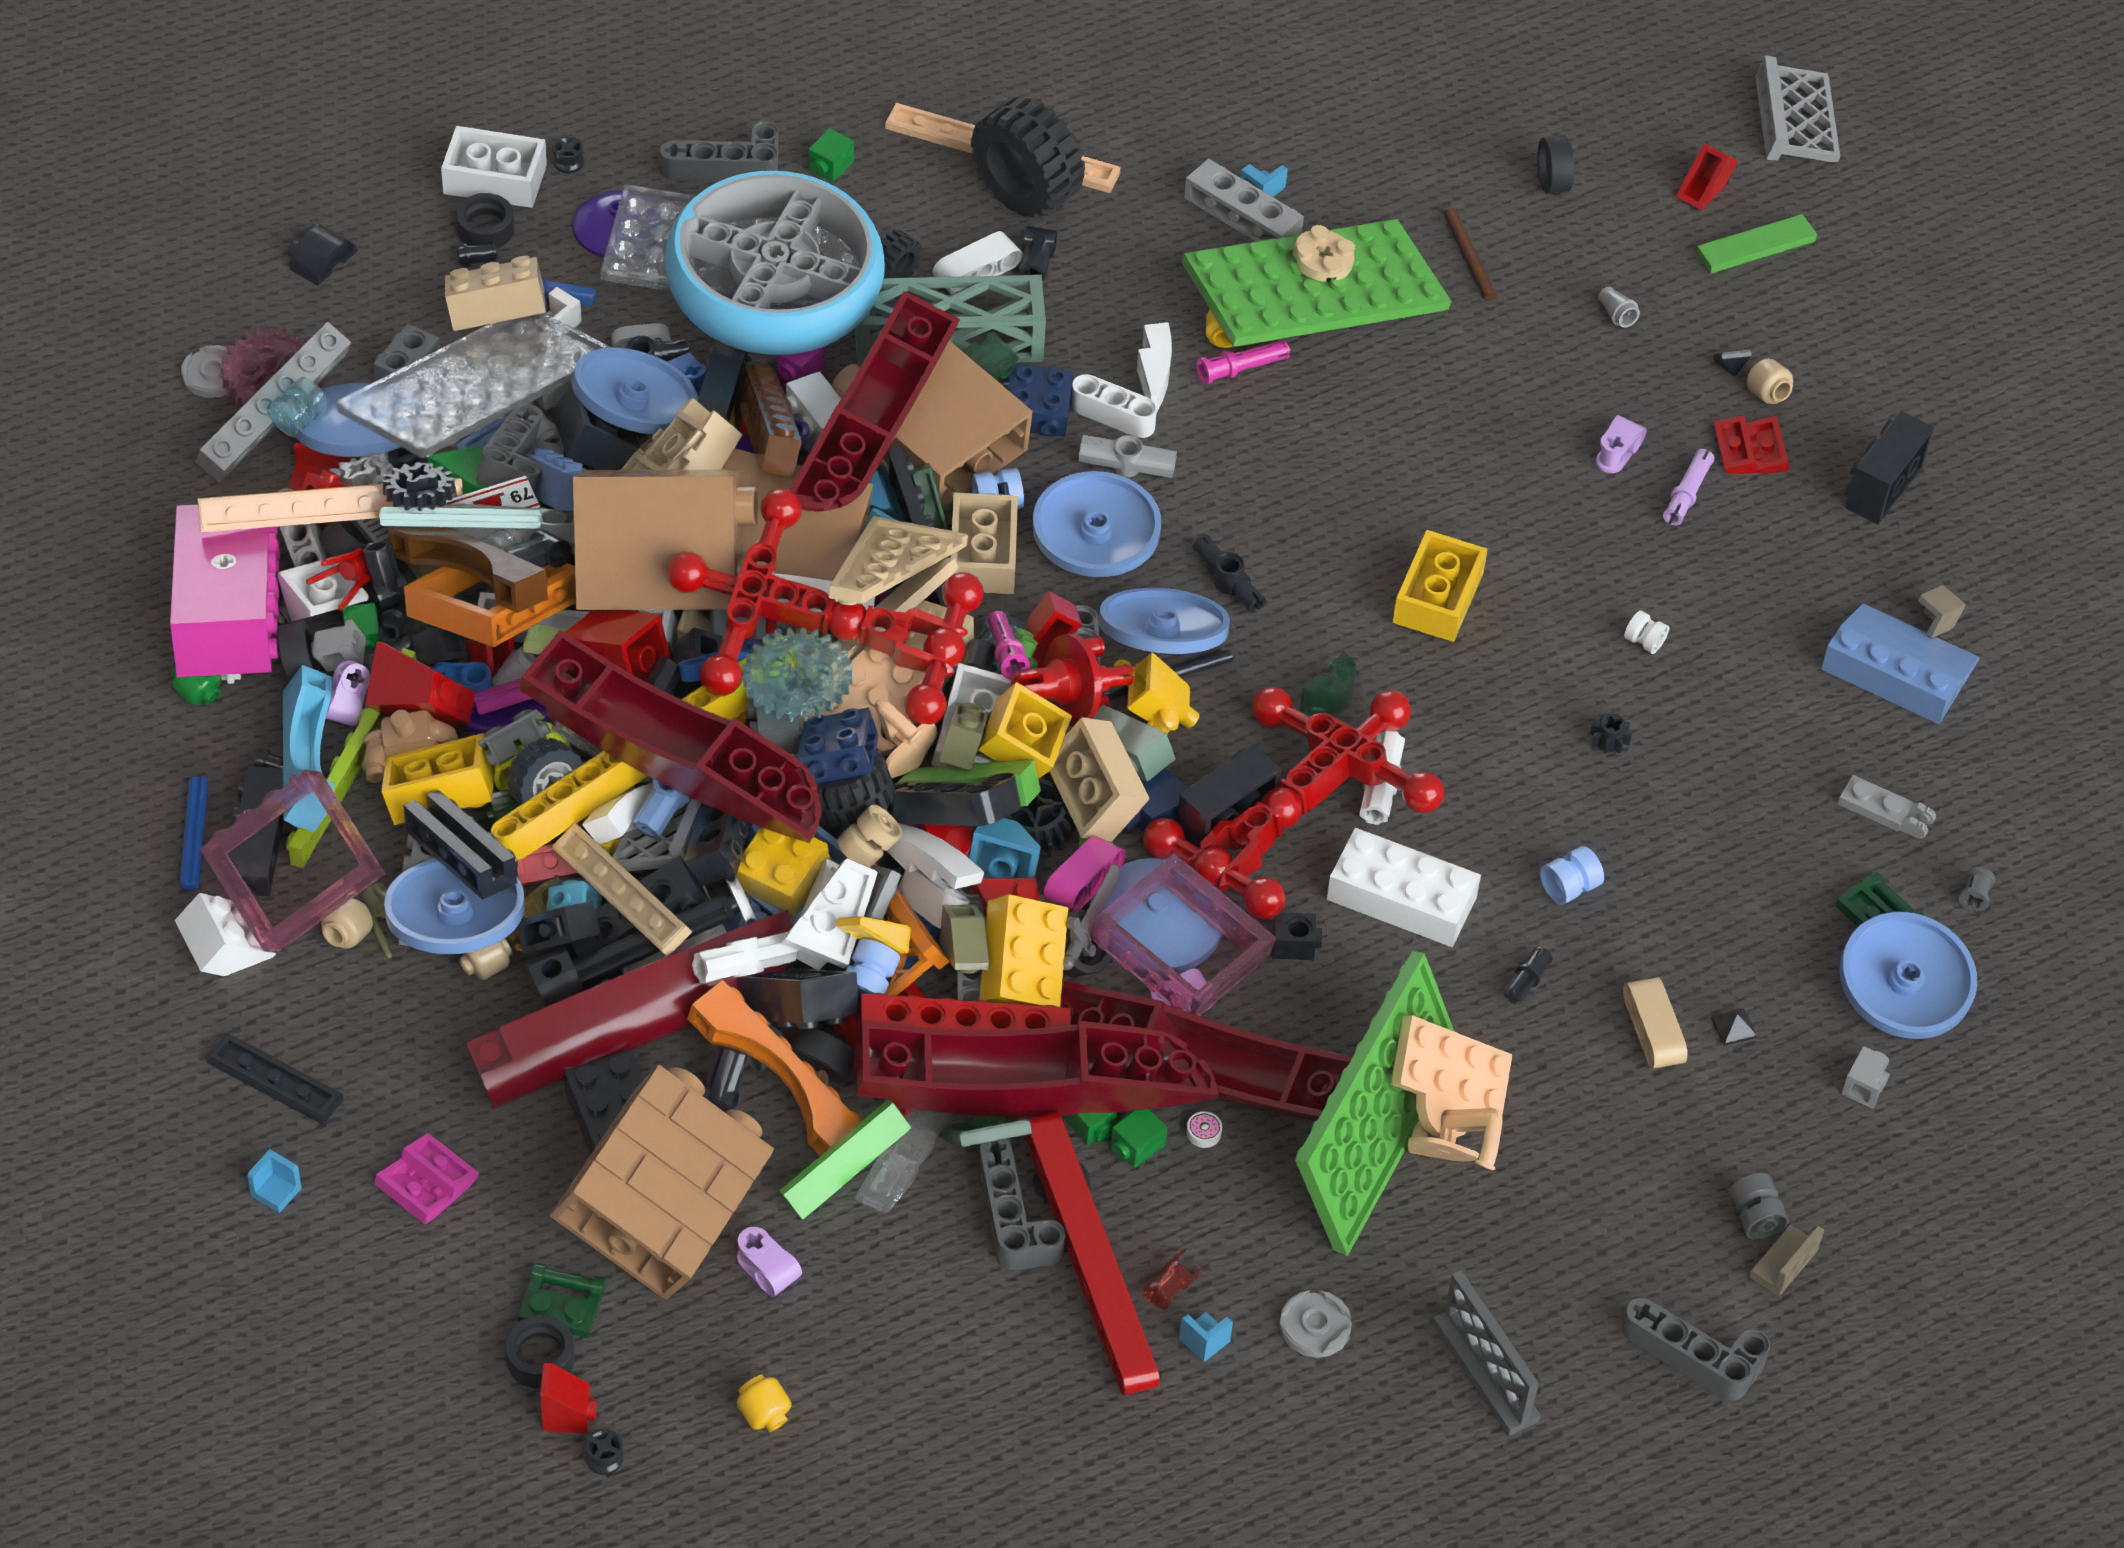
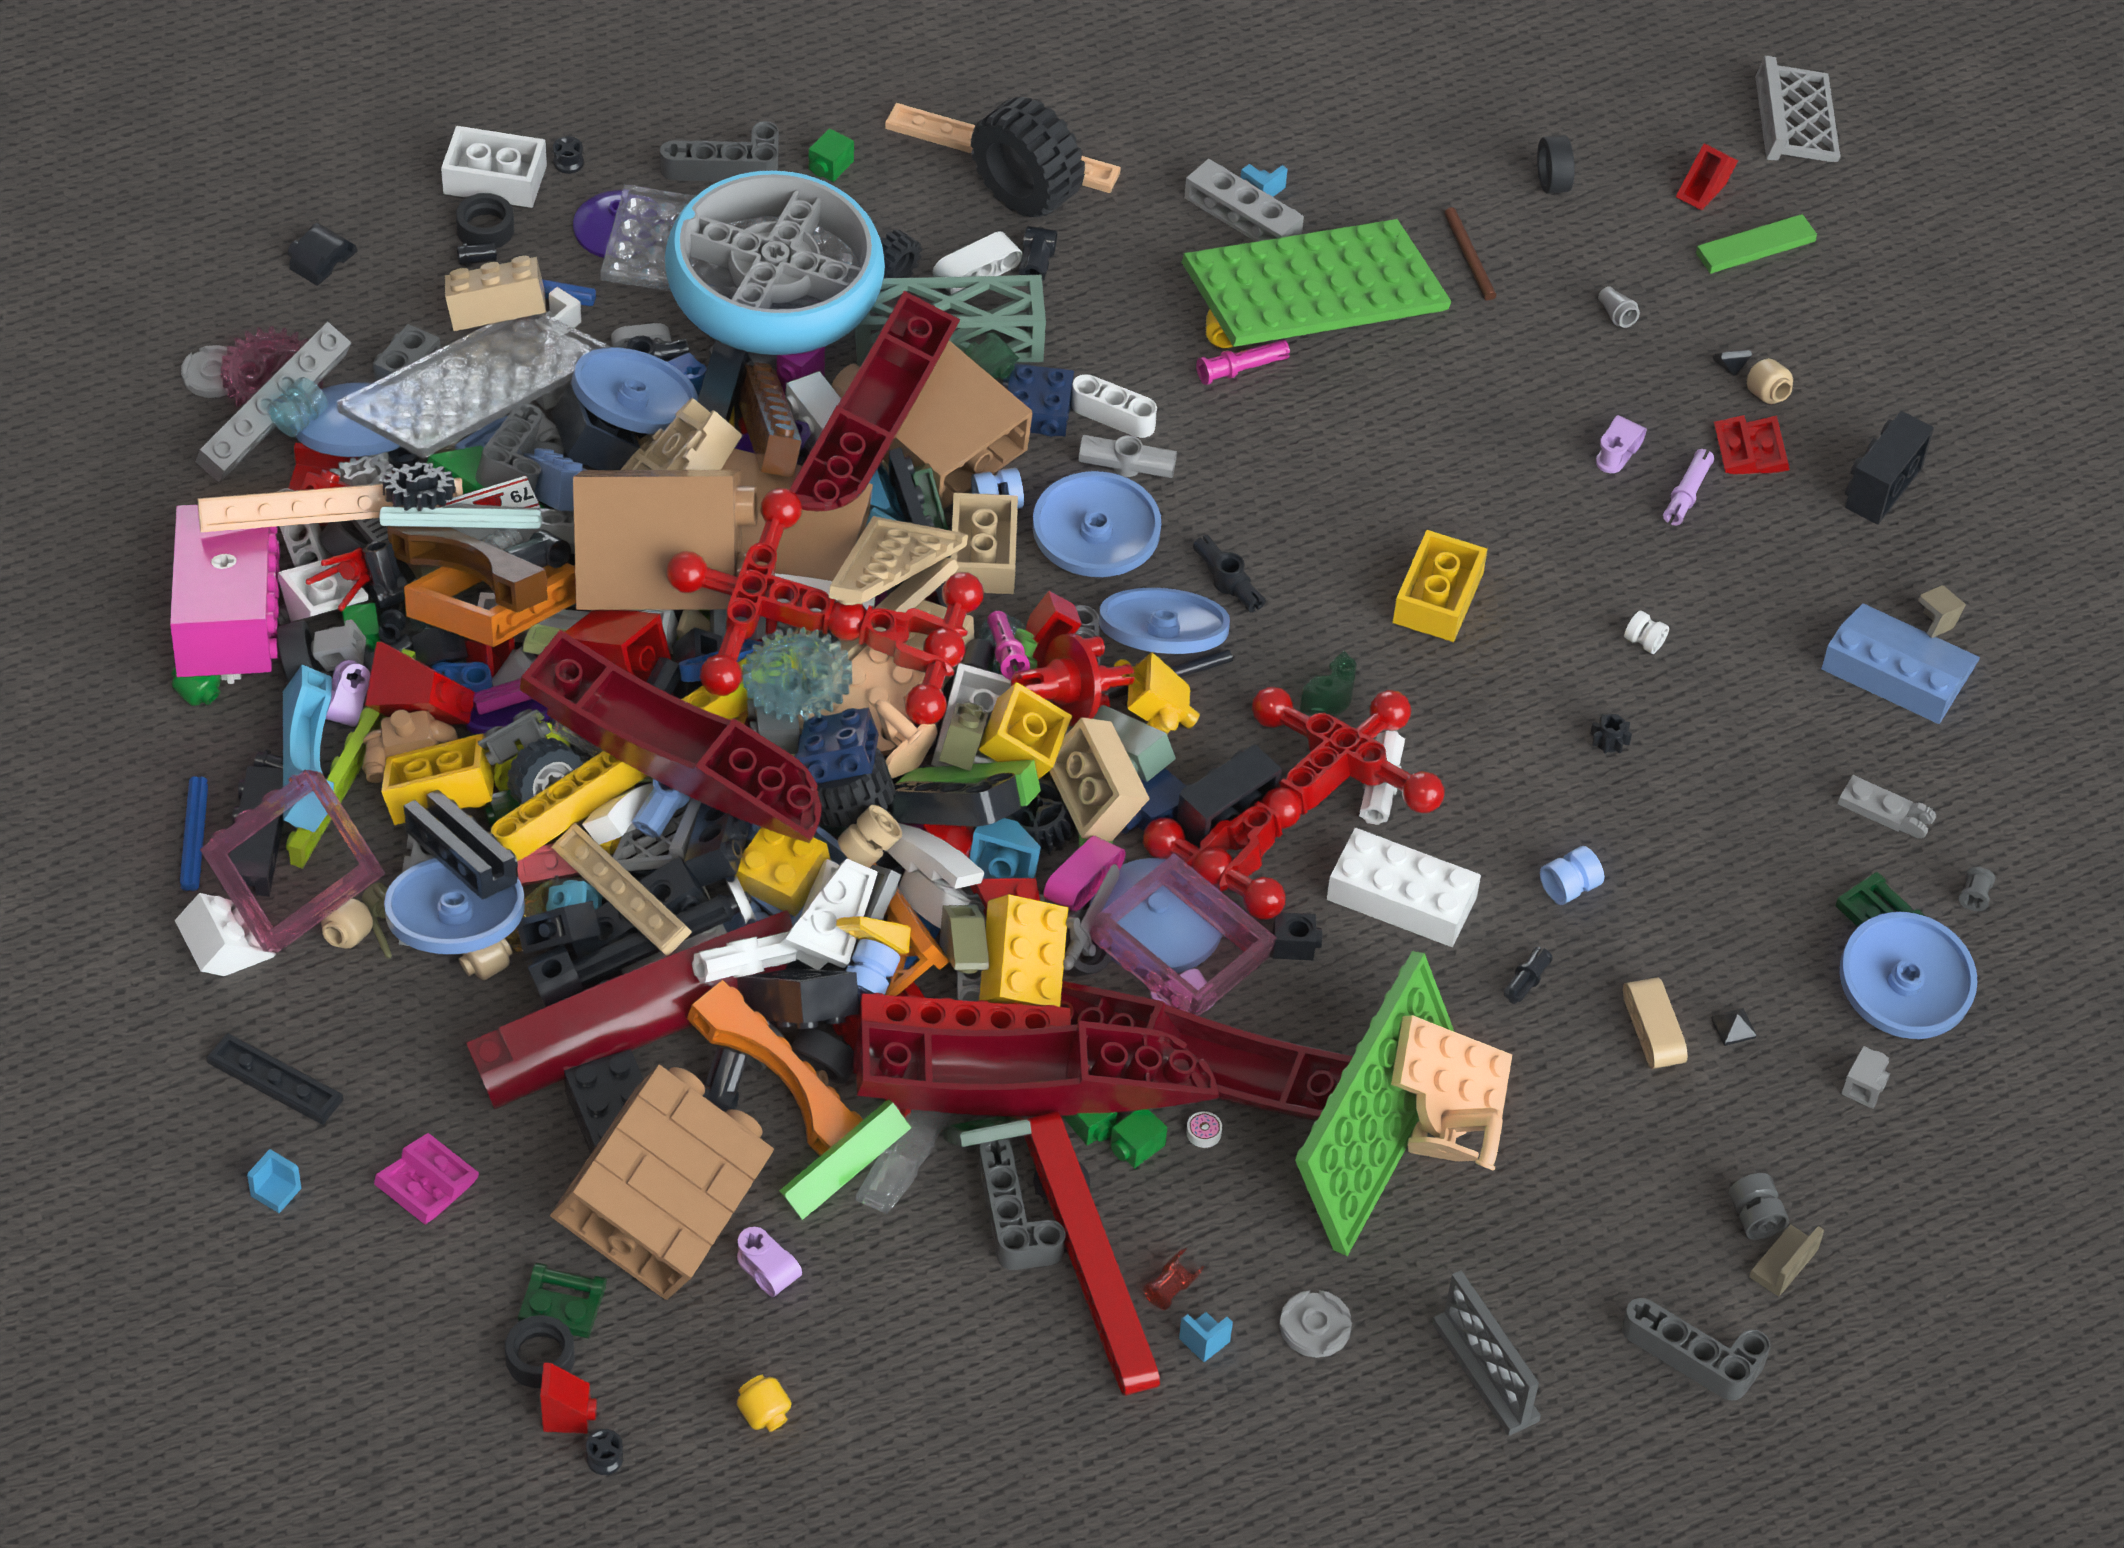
white slope [1137,322,1172,411] -> none
tan plate [1292,225,1355,282] -> none

